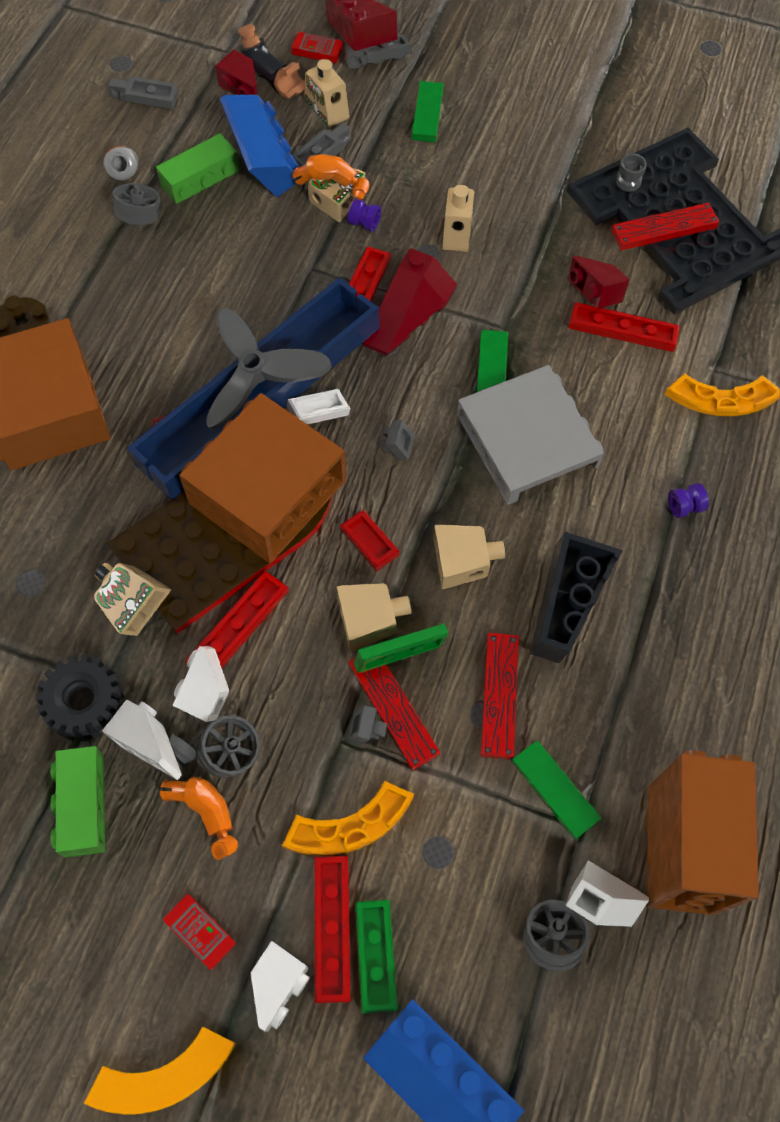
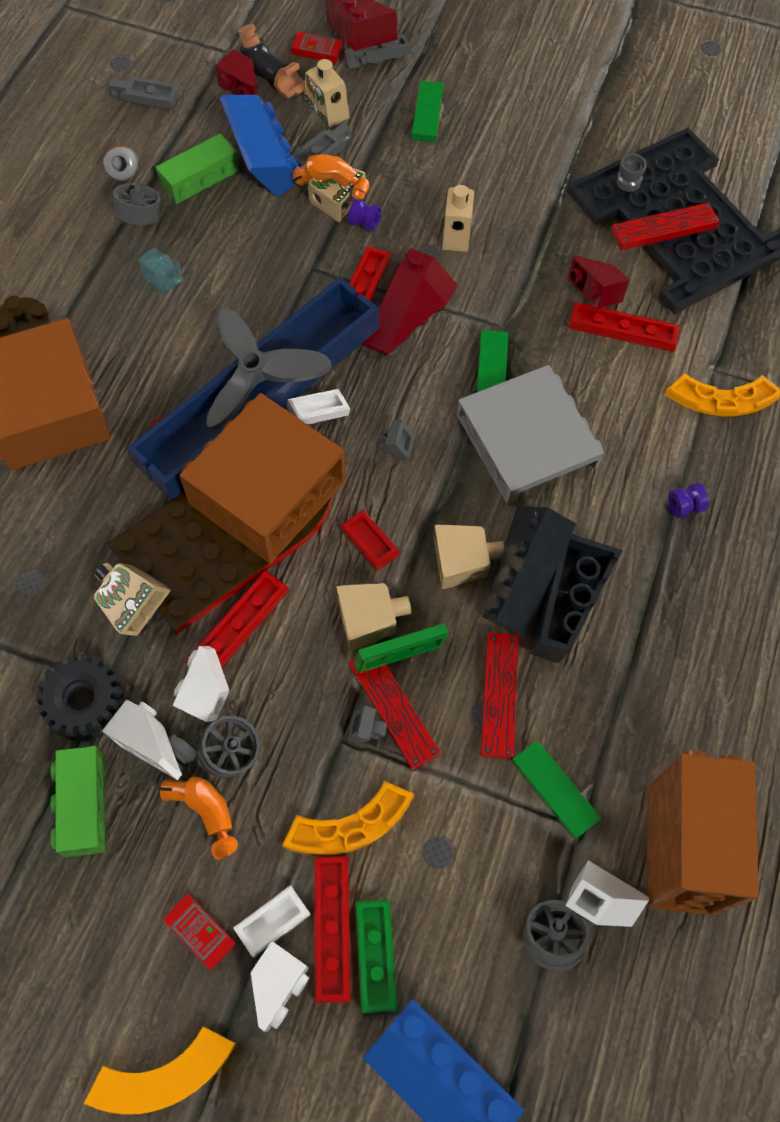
none -> clear light blue brick [138,247,184,295]
none -> white tile [234,885,311,958]
none -> black wedge [482,506,576,636]

